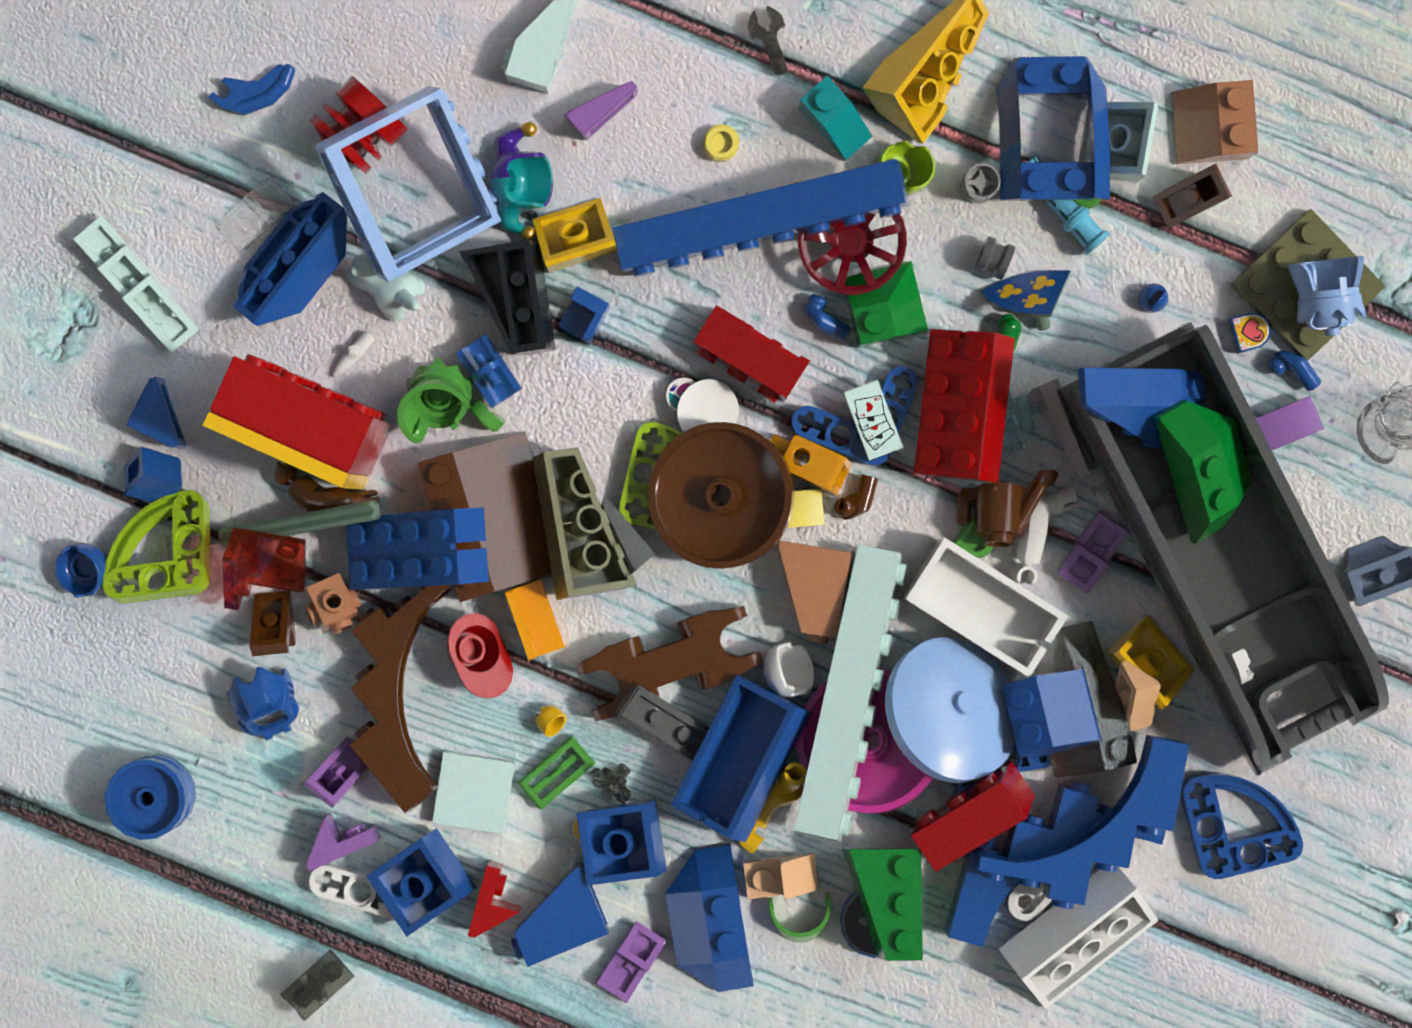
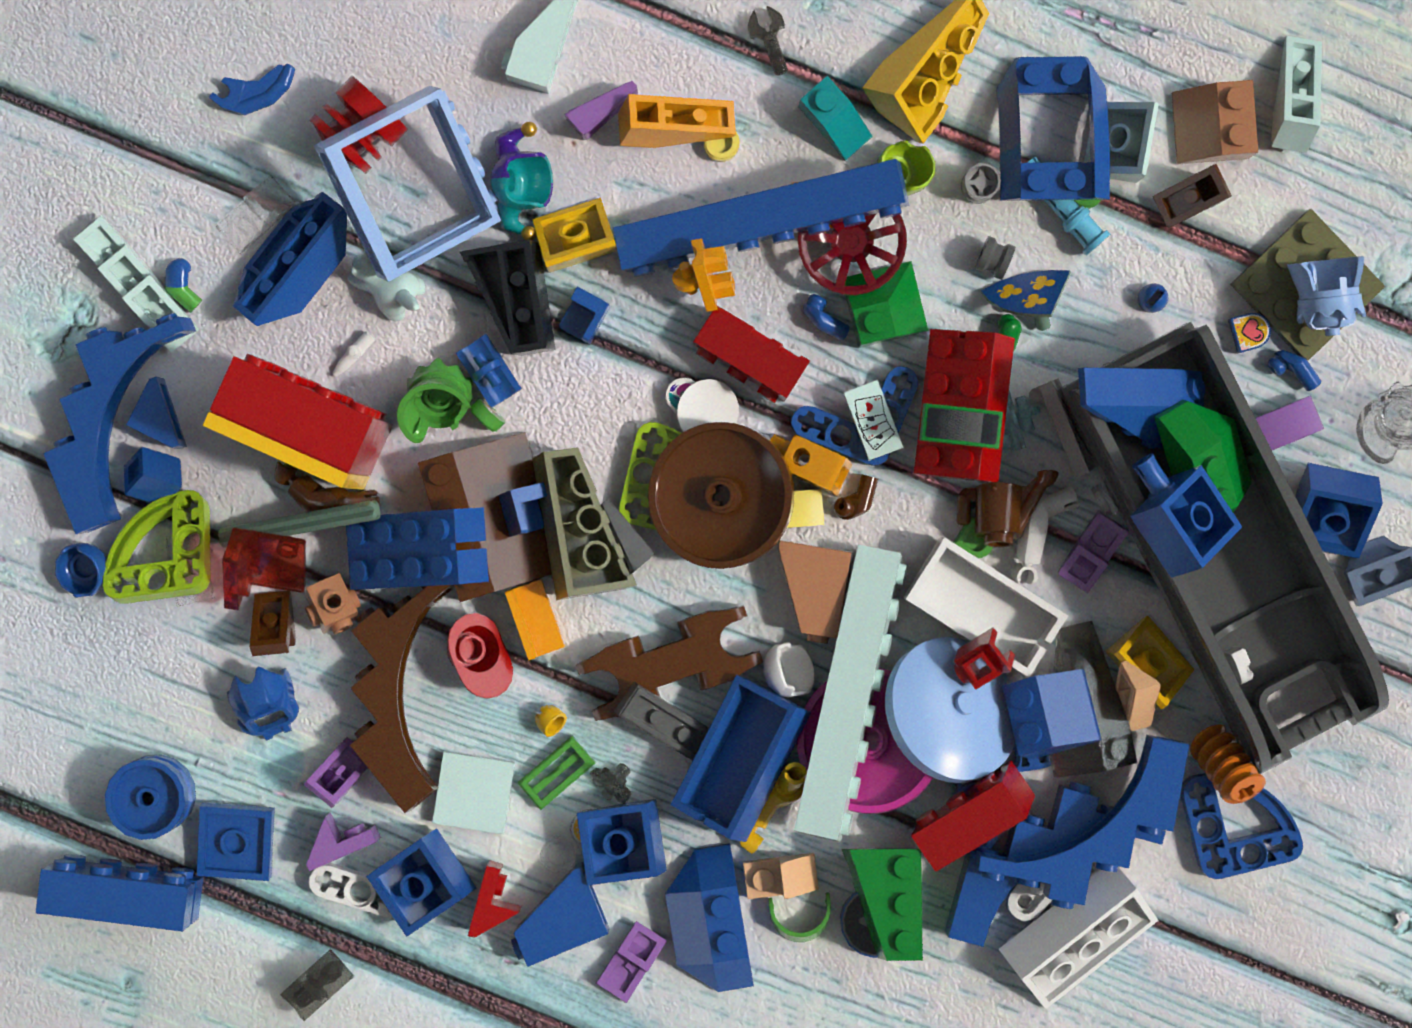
none -> blue piece [35,854,204,932]
none -> blue arch [43,313,196,534]
none -> arm [165,258,202,313]
none -> blue plate [197,802,275,881]
none -> blue panel [498,482,547,537]
none -> light orange slope [618,94,736,148]
none -> light orange hips [672,238,735,312]
none -> slope [919,403,1003,449]
none -> red window [954,627,1015,690]
none -> blue brick [1130,453,1242,578]
none -> orange piece [1190,724,1266,804]
none -> light aqua slope [1271,36,1322,153]
none -> blue slope [1296,462,1383,559]

